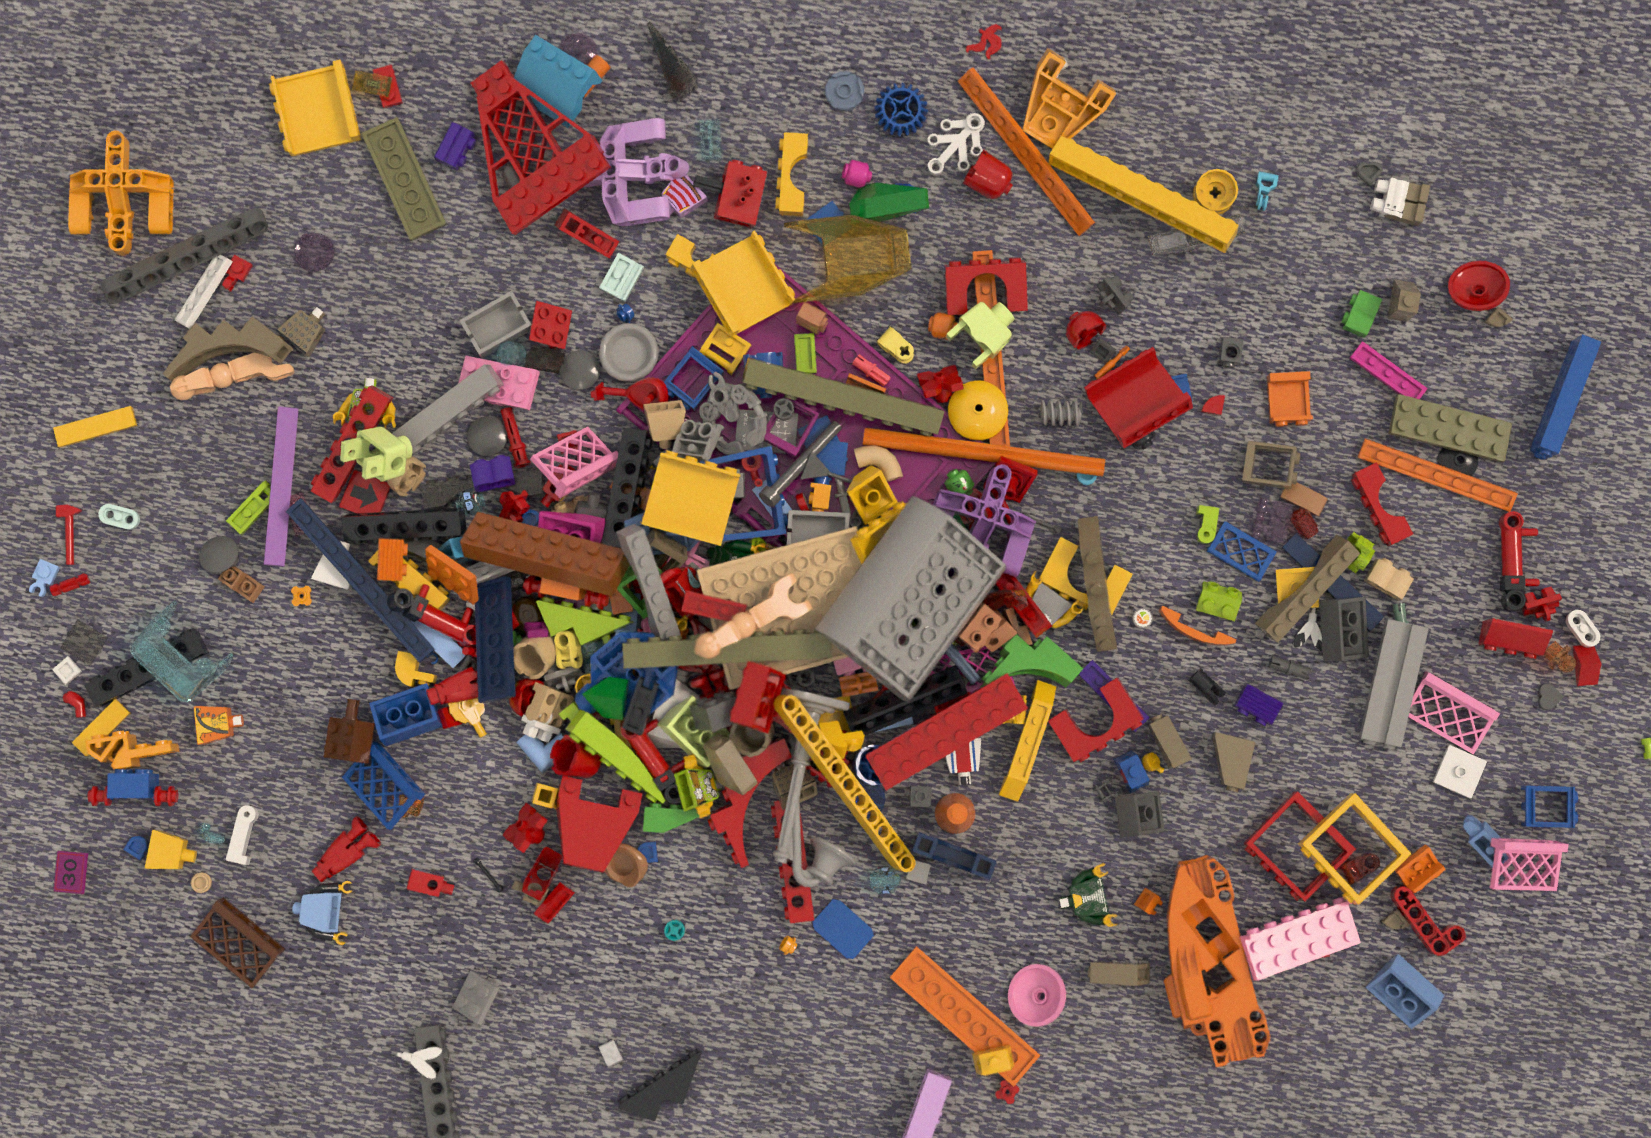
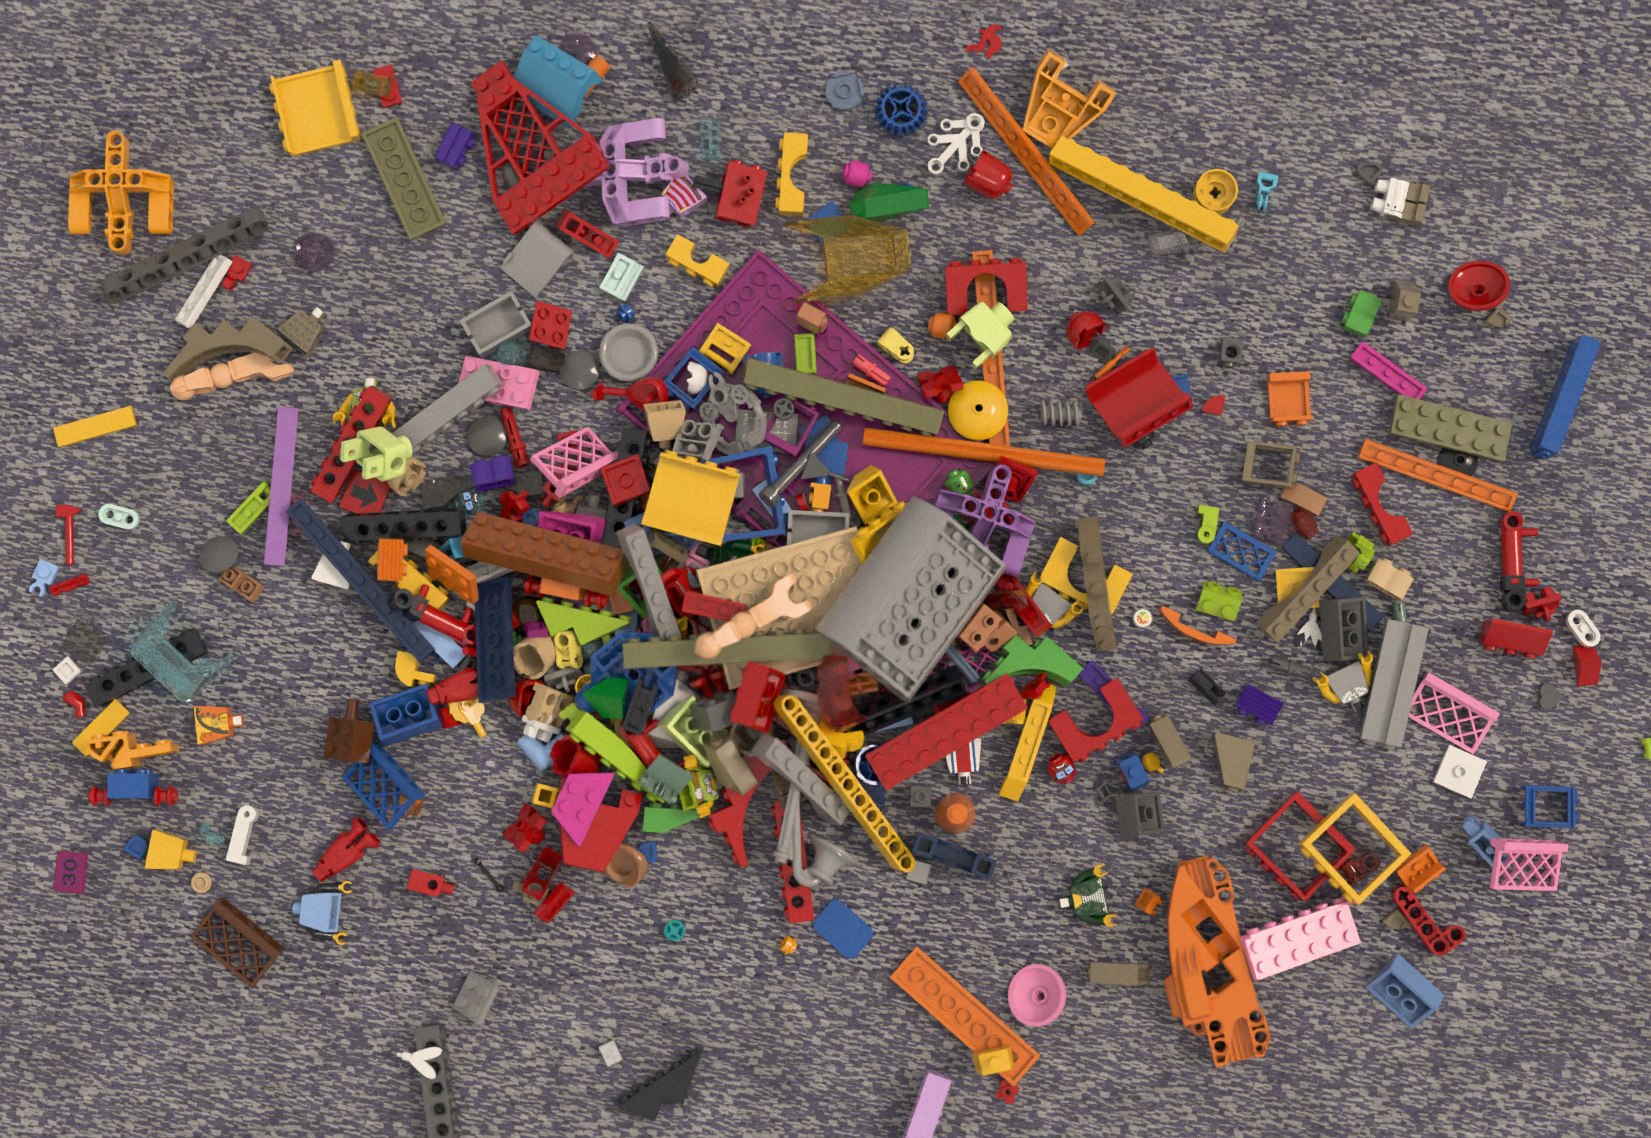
light orange plate [291,586,312,606] -> none
yellow panel [690,231,795,338] -> none
red plate [741,455,763,487] -> none
tan cylinder [854,445,903,482] -> none
clear light blue head [870,867,901,894] -> none
clear orange hips [1544,641,1576,673] -> none
none -> light grey door [500,221,575,298]
none -> dark pink wing [550,773,614,846]
none -> red tile [600,454,651,507]
none -> sand green hinge [638,754,694,804]
none -> white hair [687,361,708,394]
none -> light grey arch [751,735,850,825]
none -> clear red windscreen [817,655,866,732]
none -> red plate [1019,673,1051,700]
none -> red head [1046,753,1077,784]
none -> torso [1312,651,1373,712]

